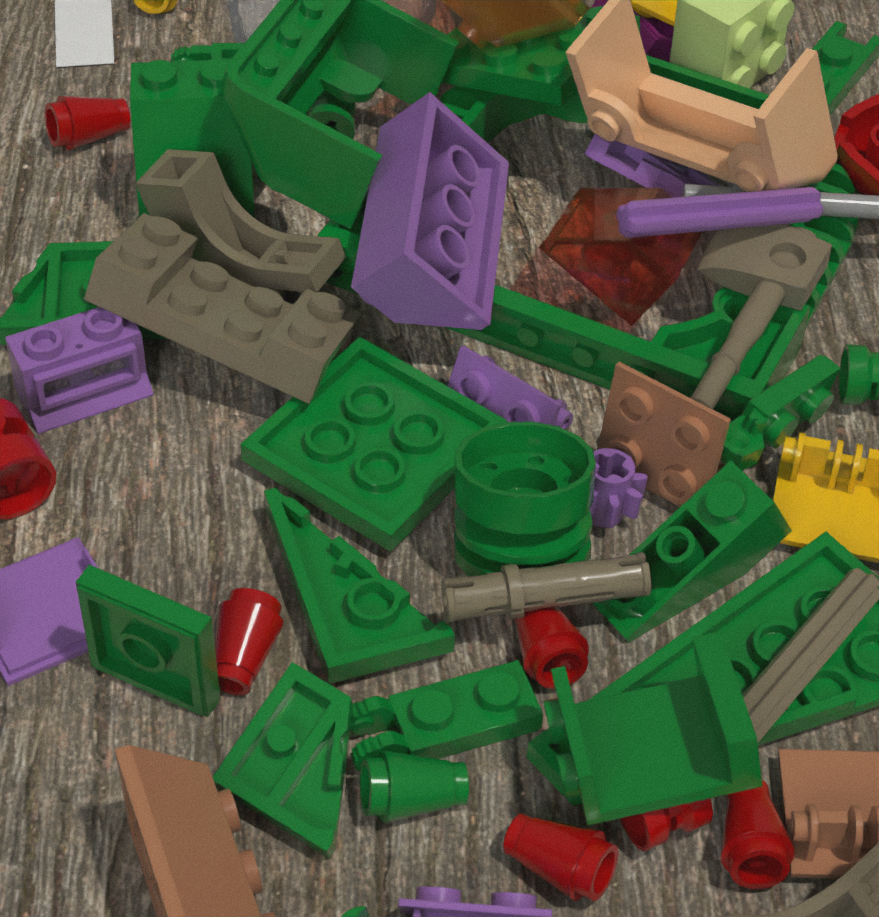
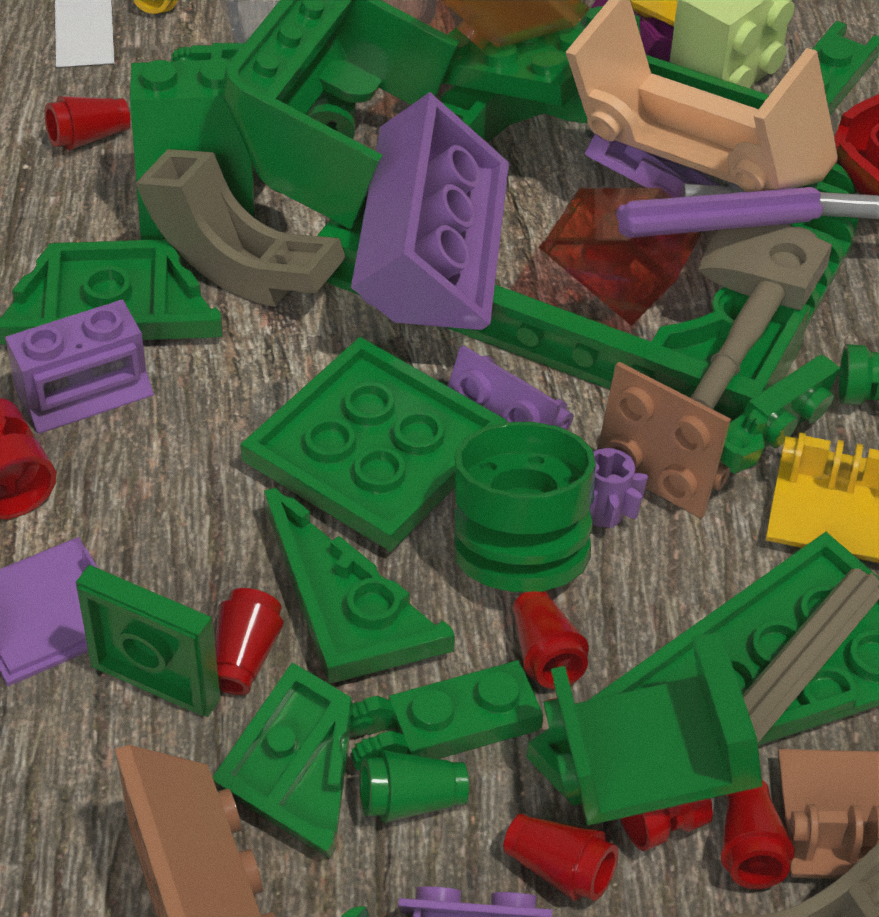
dark tan piece [84,213,361,404] -> none
dark tan pin [441,552,651,623] -> none
green slope [593,460,792,642] -> none

